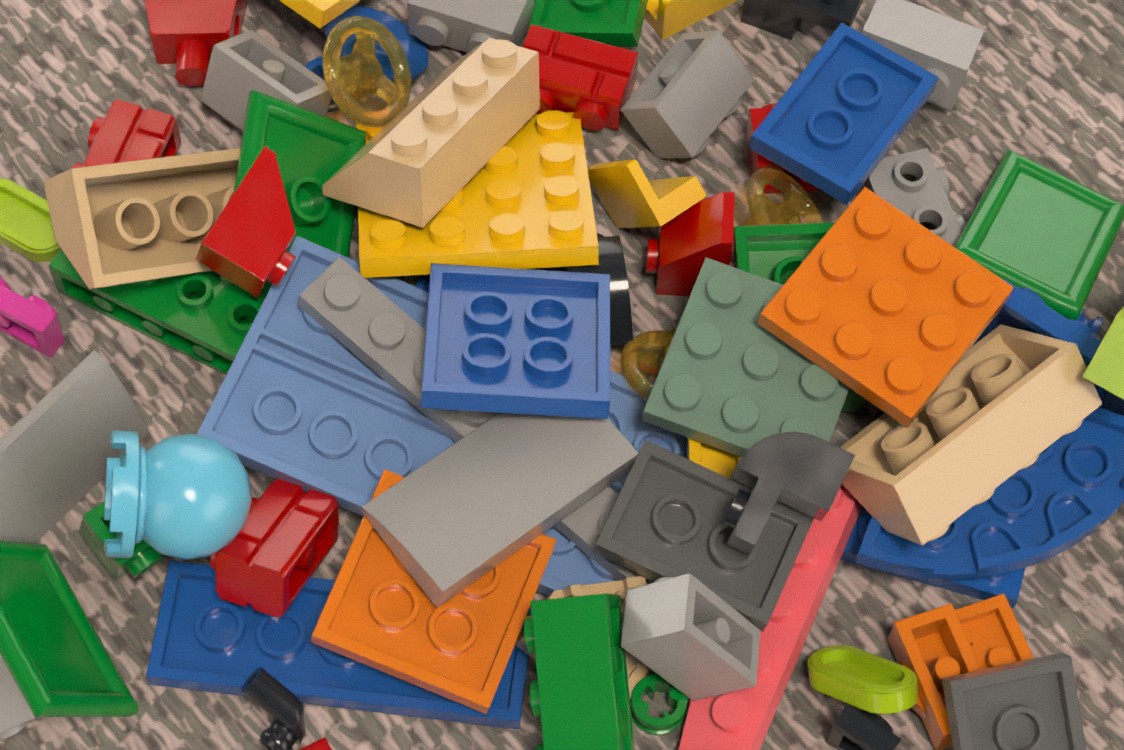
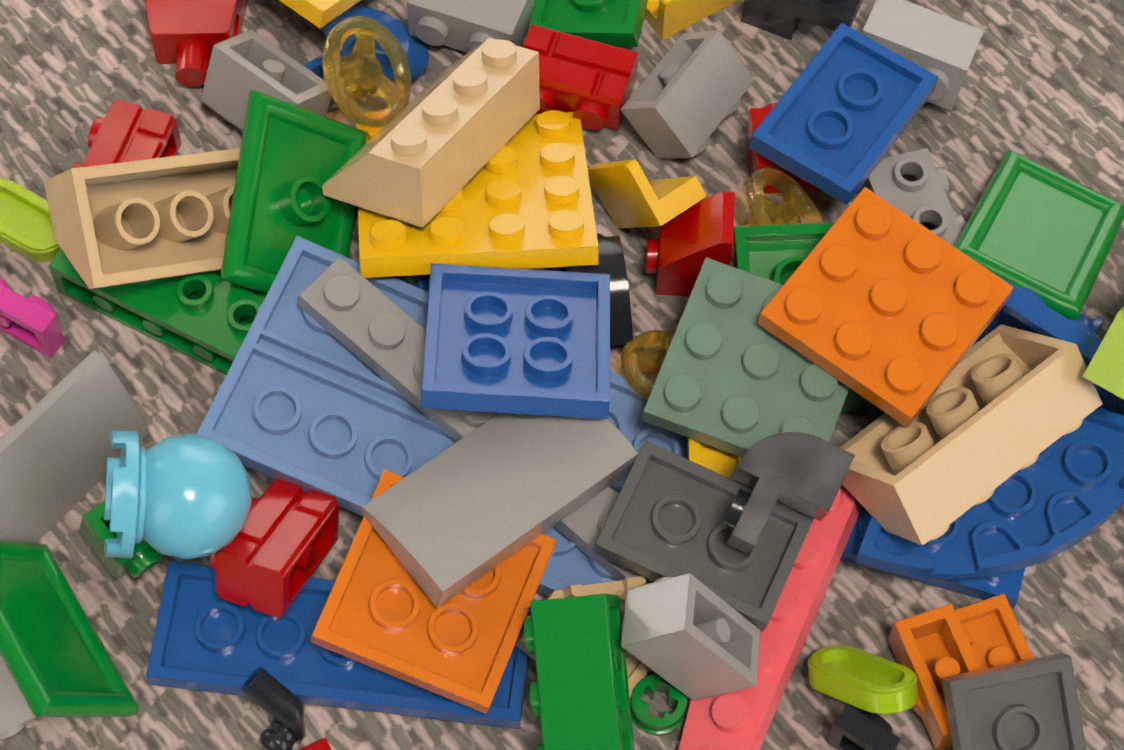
red slope [196,146,296,297] -> none

